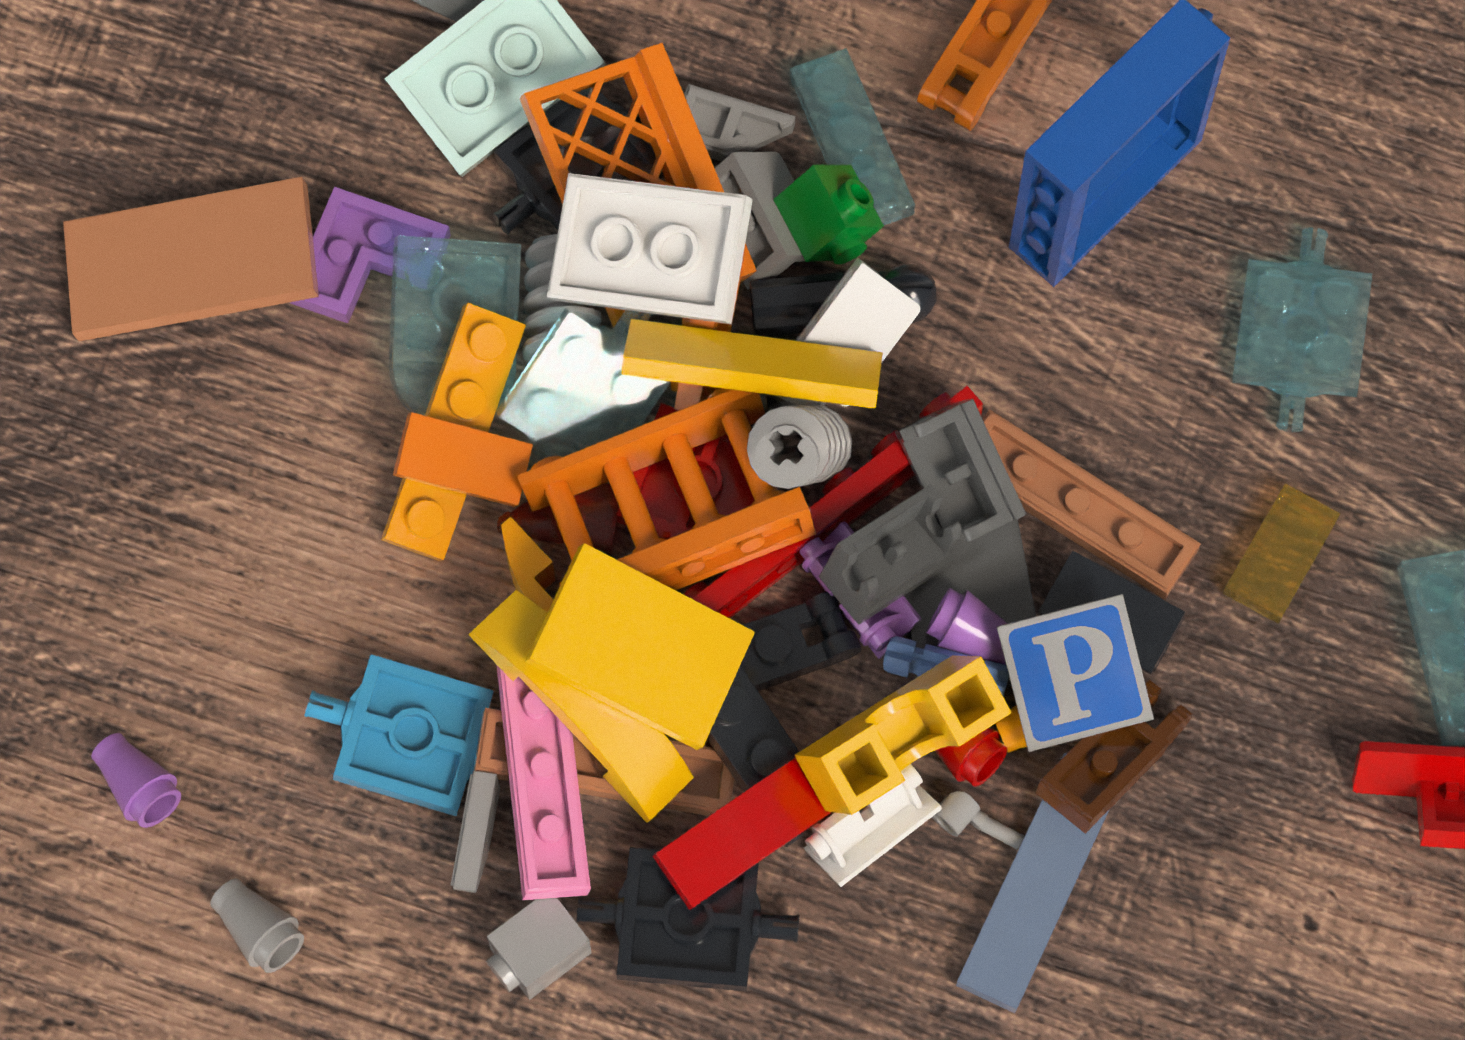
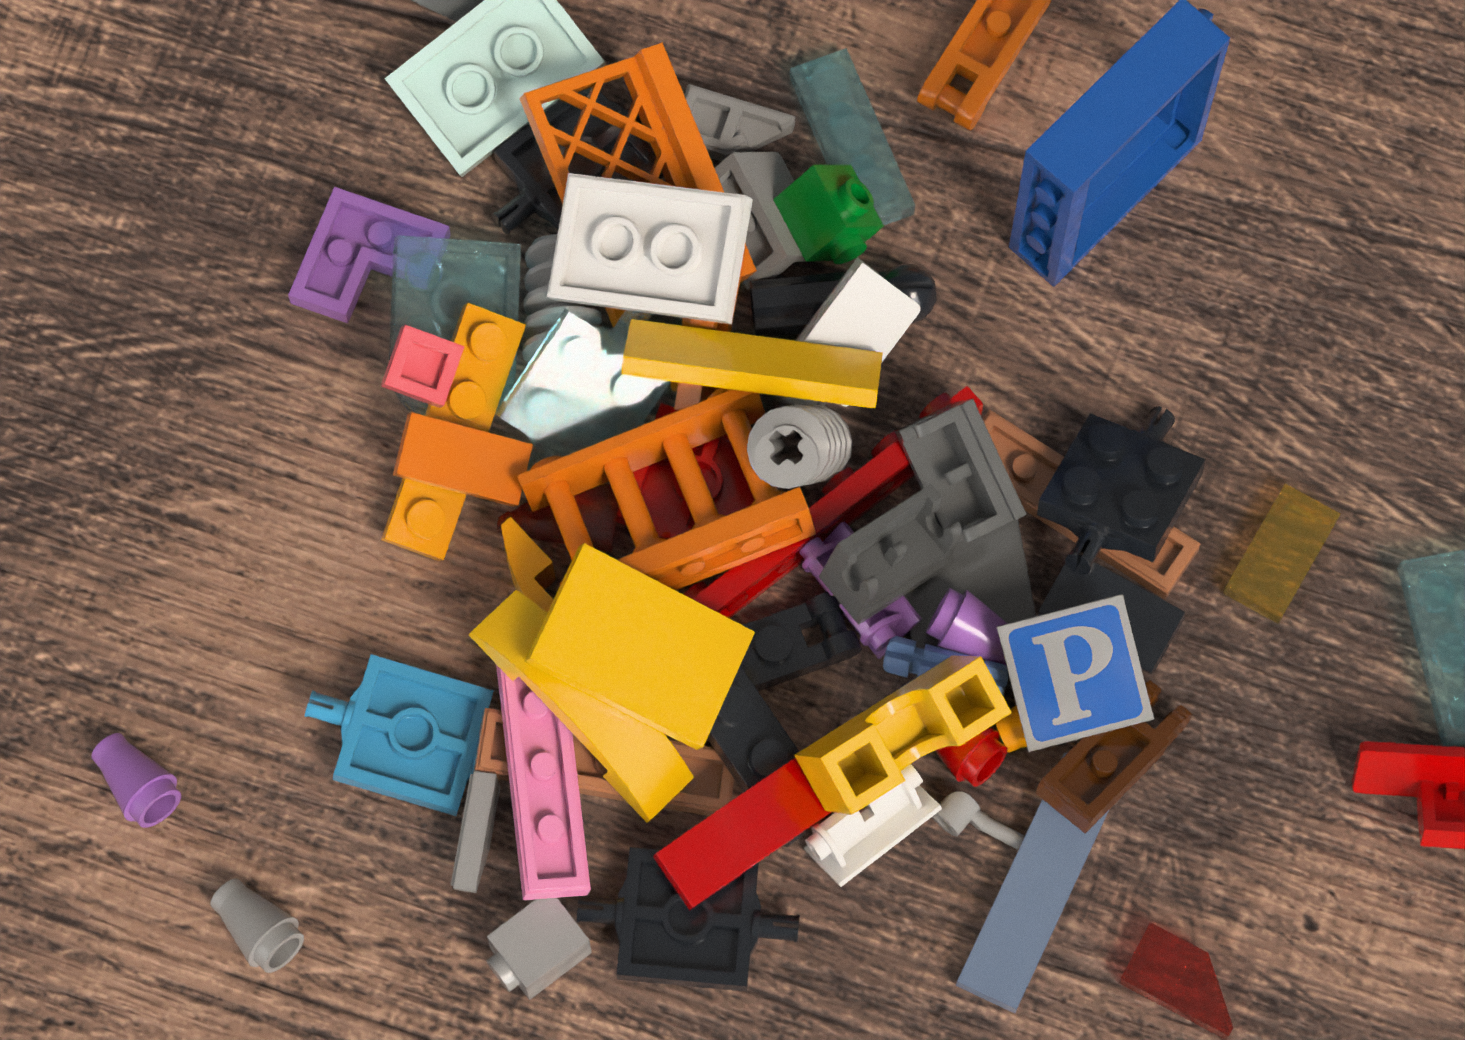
nougat tile [63,177,319,341] -> none
clear light blue plate [1233,227,1373,432] -> none
none -> coral tile [381,325,464,408]
none -> black plate [1037,406,1206,574]
none -> clear red tile [1119,922,1233,1040]

